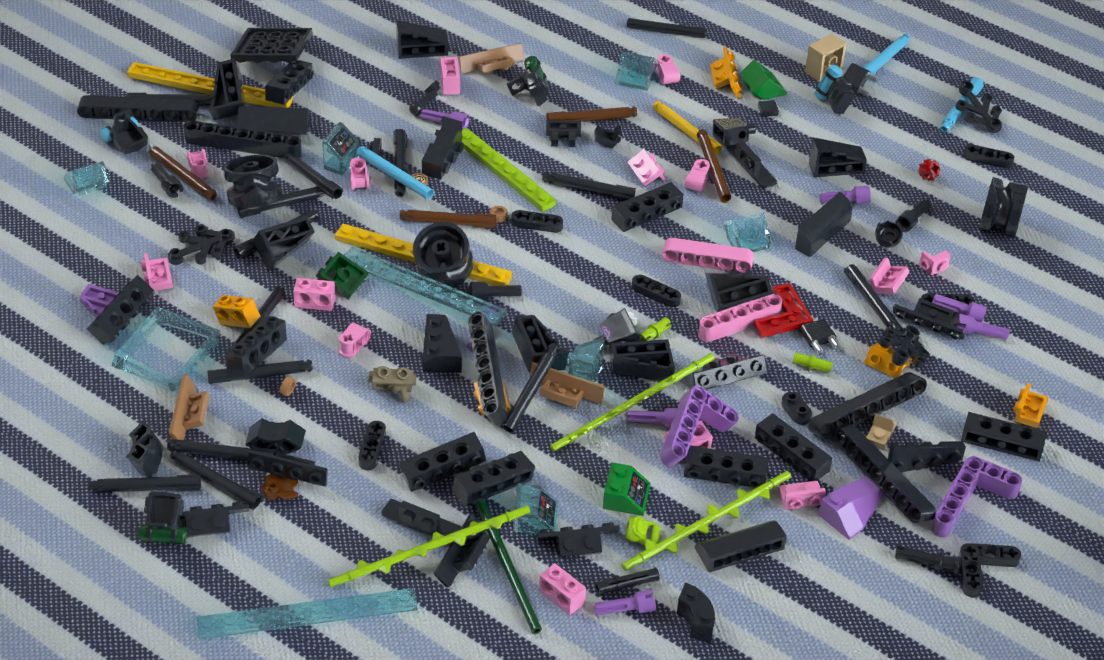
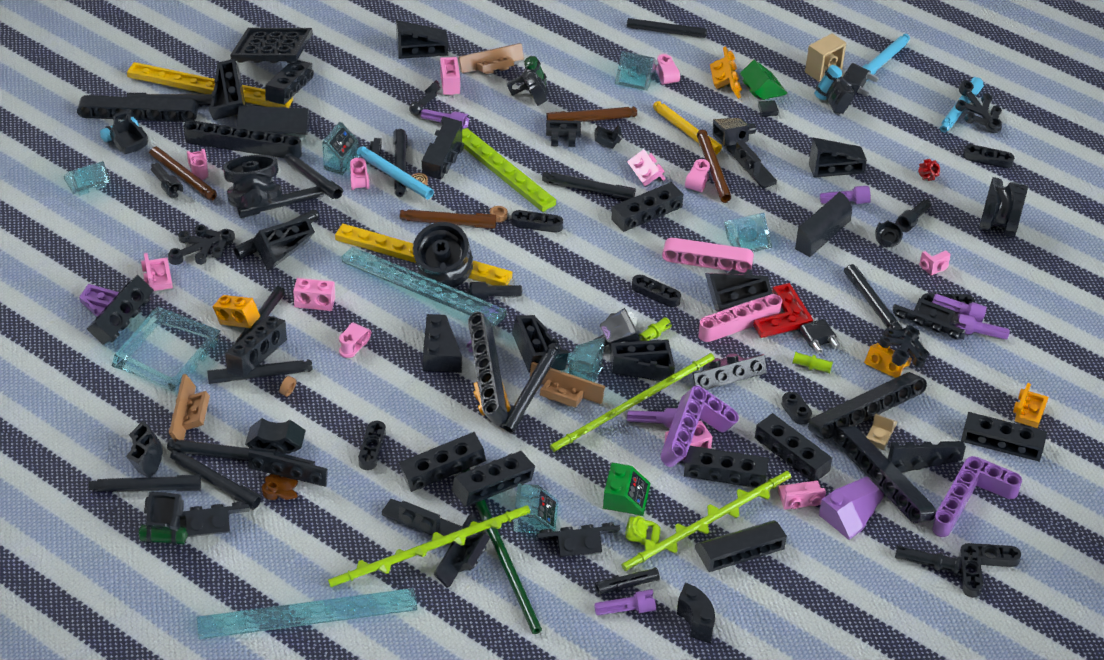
dark green plate [315,252,369,300] -> none
dark tan brick [368,366,417,403] -> none
bright pink brick [539,563,586,615] -> none
bright pink bracket [870,258,909,295] -> none

